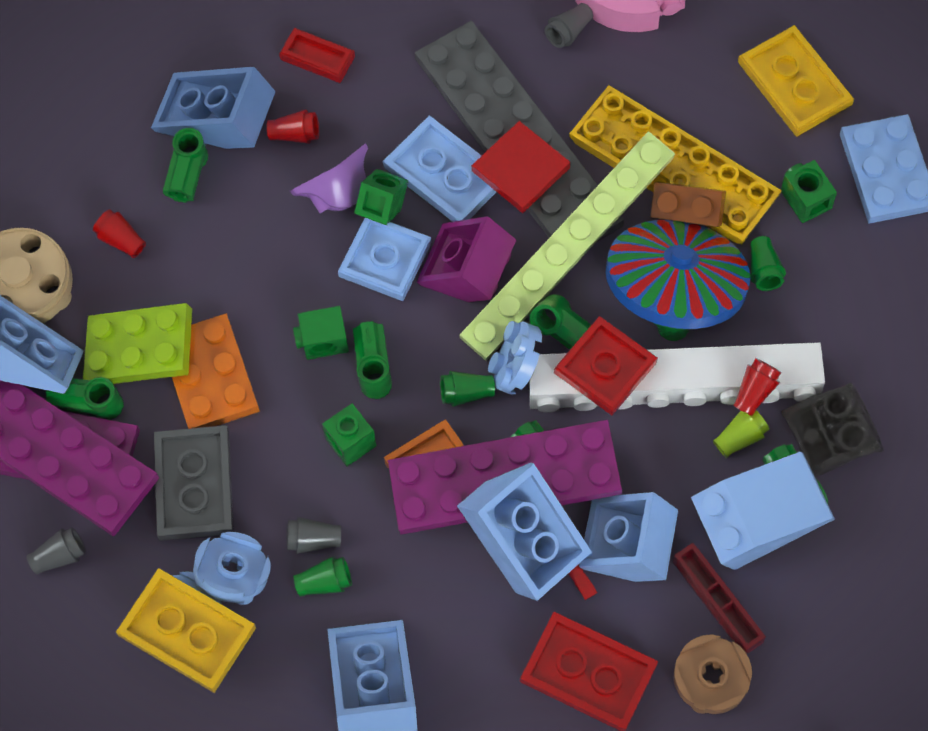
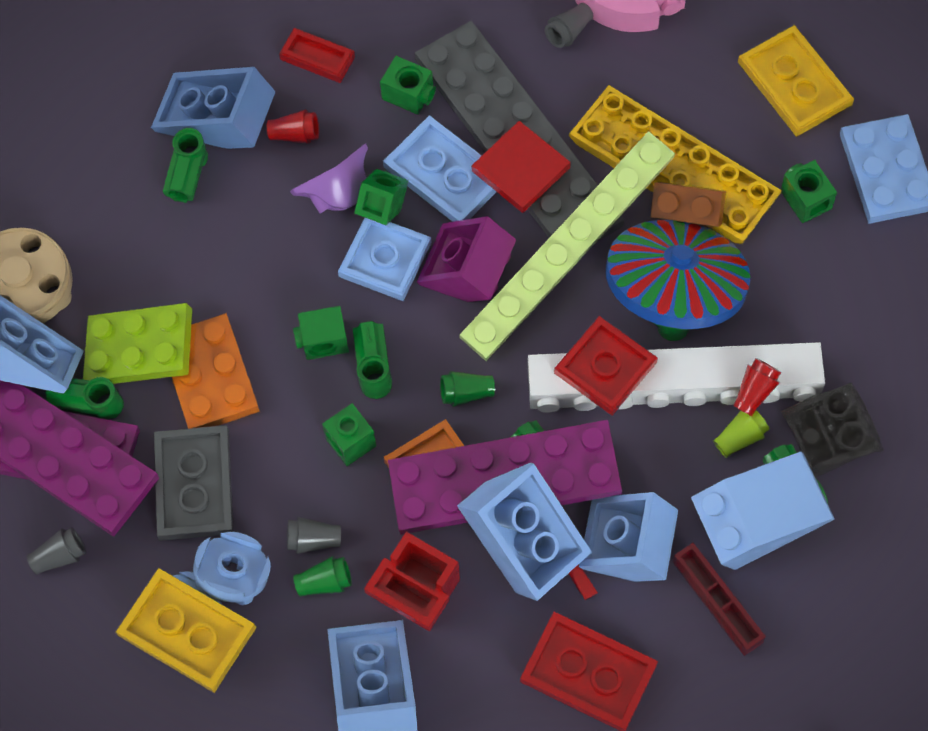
red cone [93,209,146,258] -> none
light blue plate [488,321,542,395] -> none
green piece [530,294,591,350] -> none
medium nougat plate [673,635,752,714] -> none
green cone [750,236,786,291] -> none
none -> red plate [364,531,460,632]
none -> green brick [380,56,436,115]

